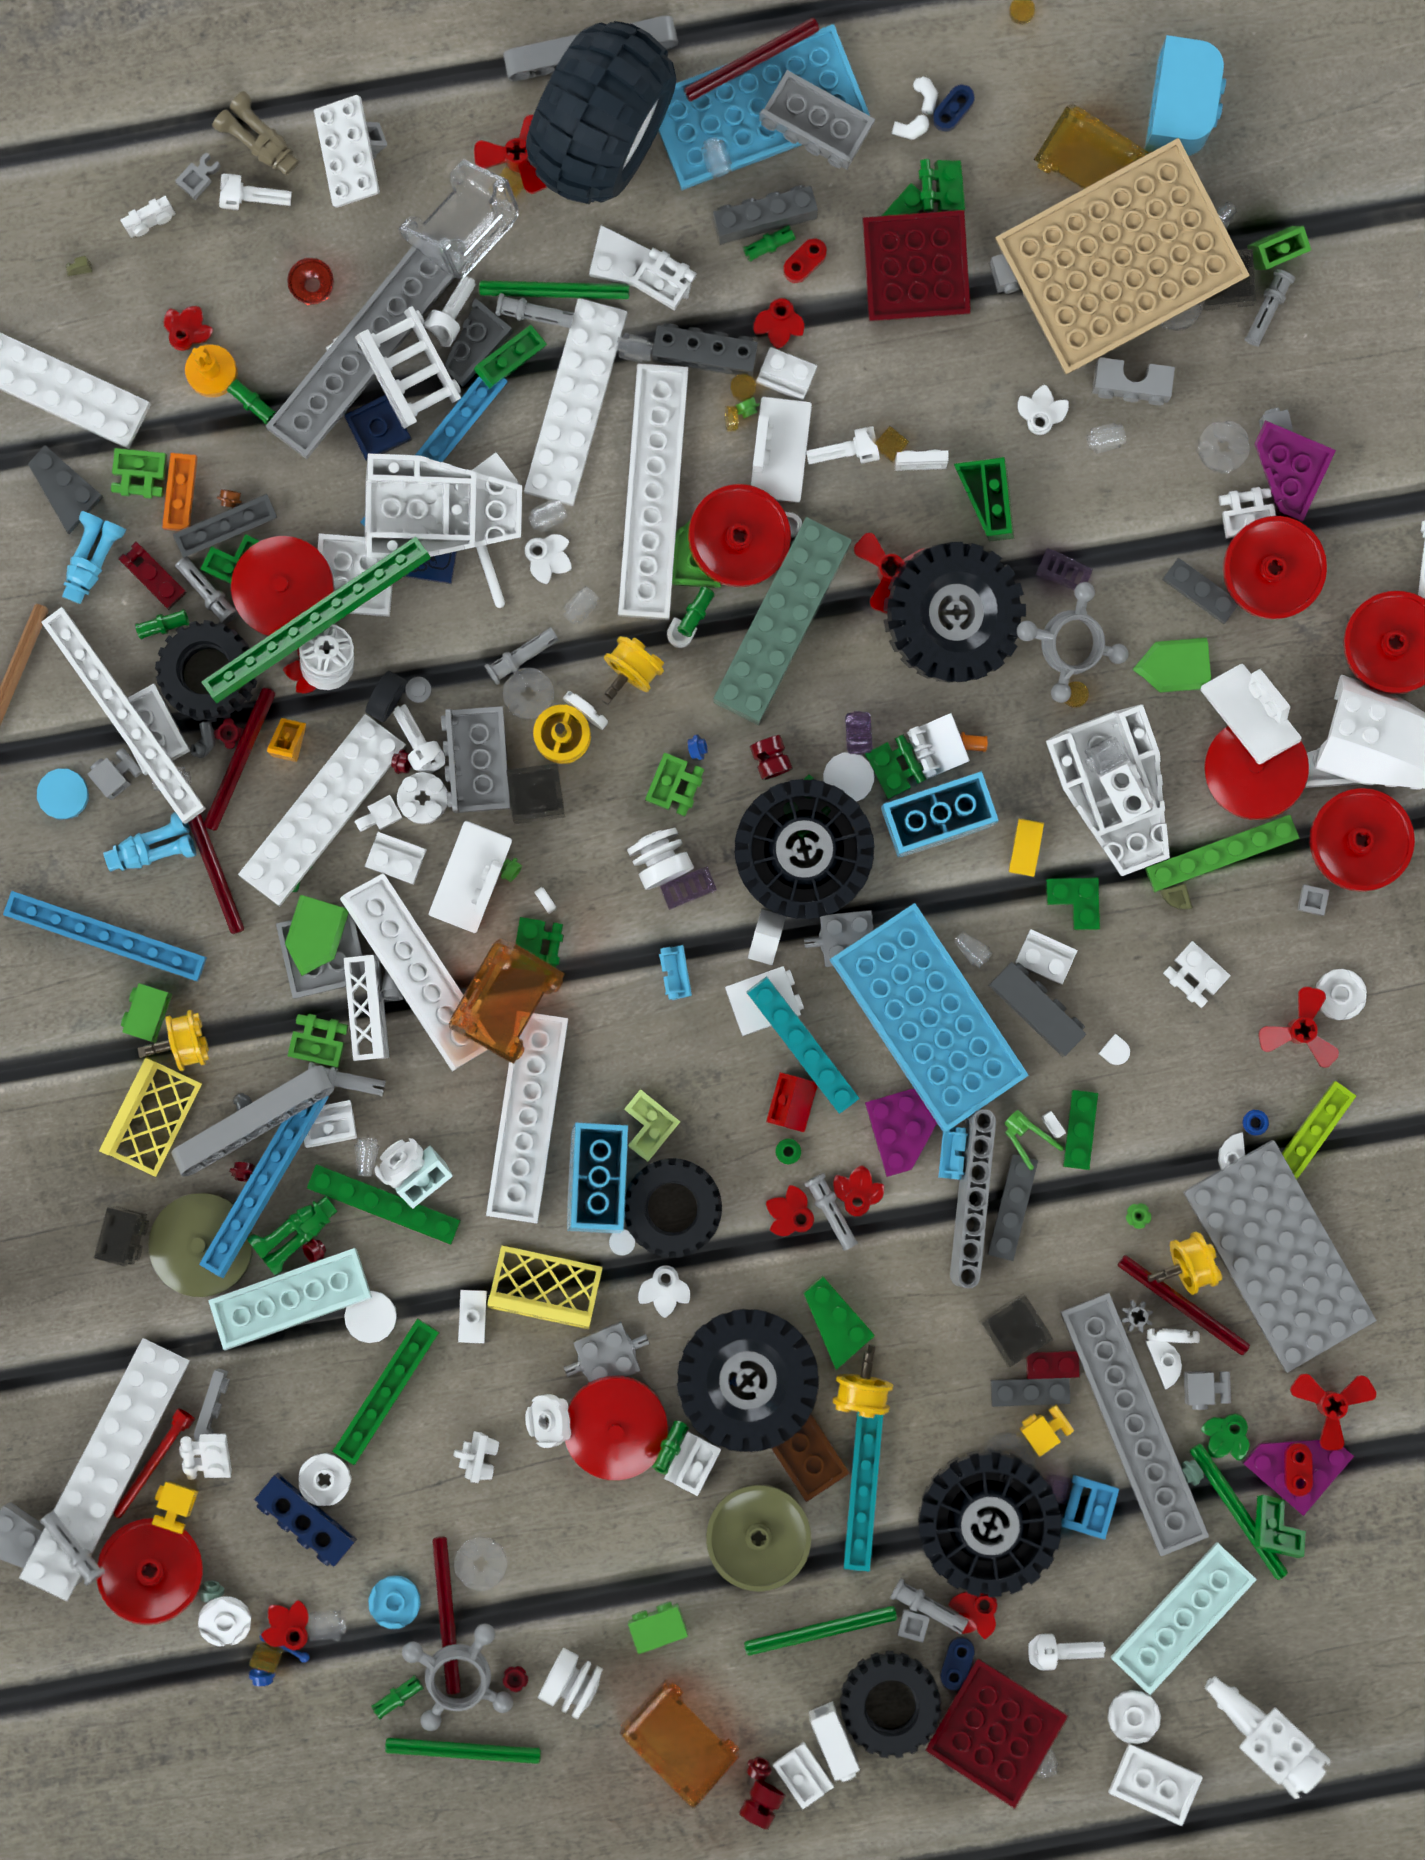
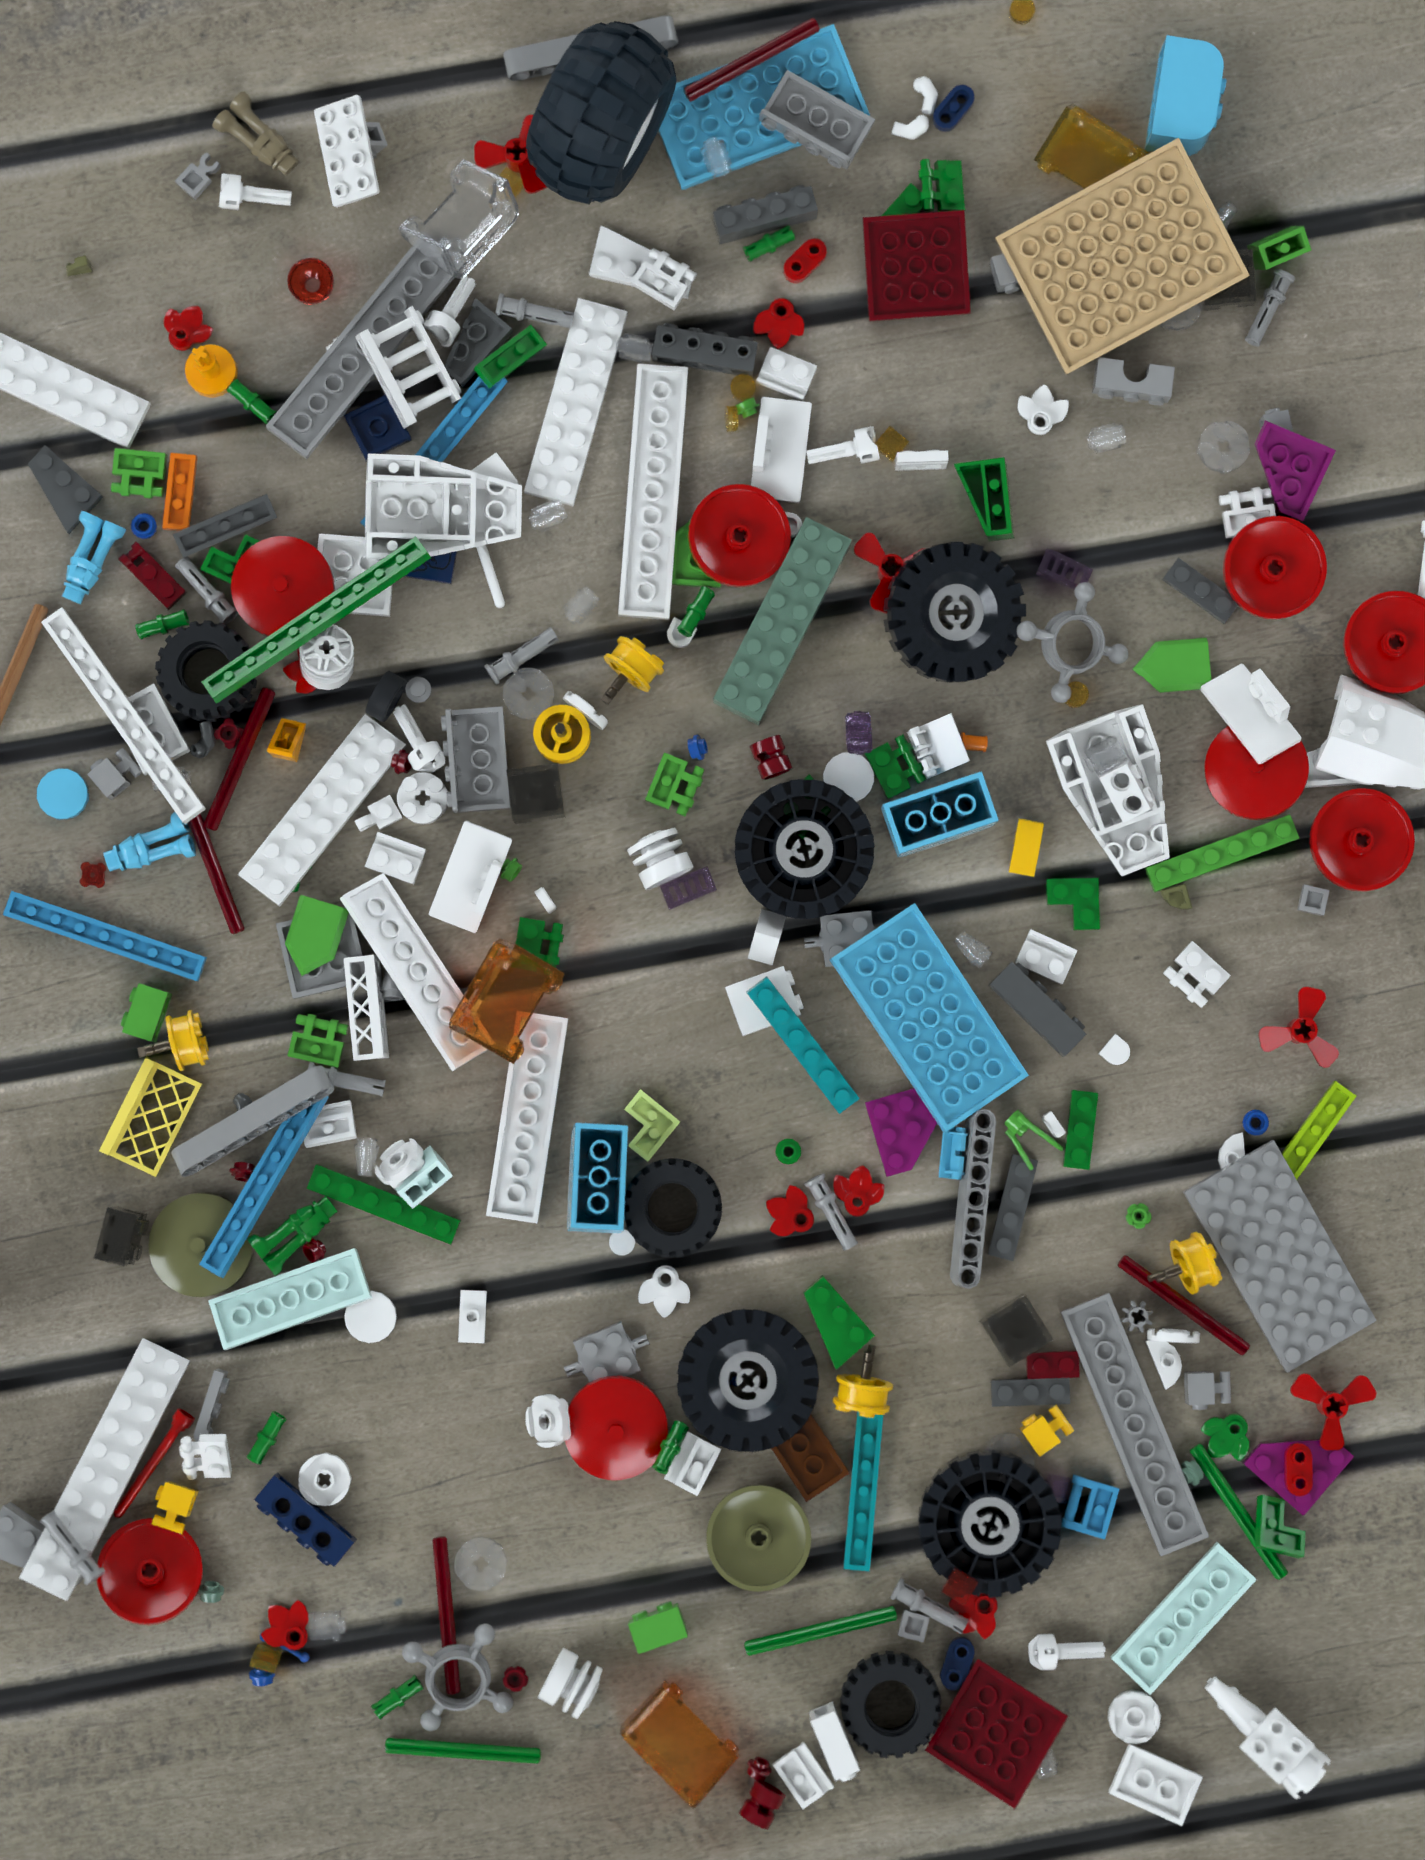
white plate [120,196,176,238] -> none
white tile [198,1597,251,1646] -> none
dark orange plate [217,489,242,508] -> none
green plate [332,1318,440,1465] -> none
medium azure tile [368,1575,421,1629] -> none
white hips [454,1431,499,1483] -> none
green axle [479,280,630,299] -> none
light yellow fence [487,1245,603,1330] -> none
white plate [525,534,572,584] -> none
medium azure hinge [659,945,692,1000] -> none
red panel [766,1072,817,1132] -> none
white tile [1316,969,1367,1020] -> none
none -> clear red plate [79,862,106,888]
none -> blue plate [131,513,157,539]
none -> green pin [246,1411,287,1465]
none -> clear red plate [941,1568,978,1606]

